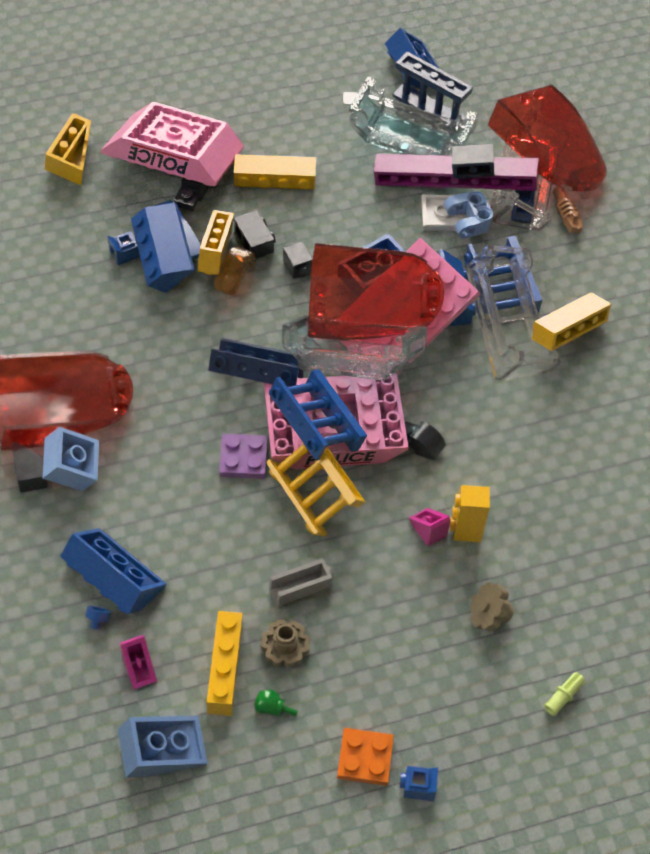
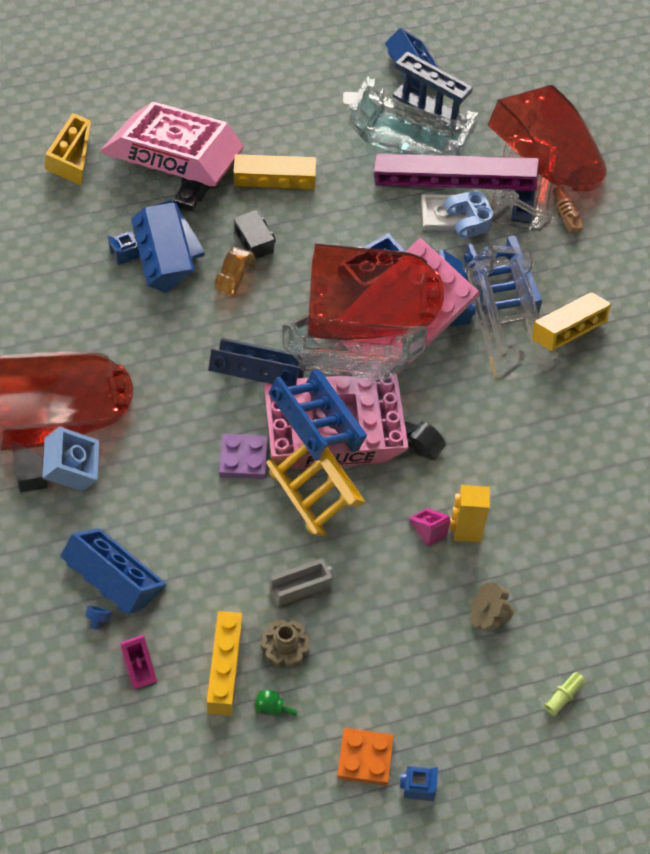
medium blue slope [118,716,208,778] -> none
yellow brick [197,210,234,275] -> none
brick [283,241,313,279] -> none
brick [452,144,495,179] -> none

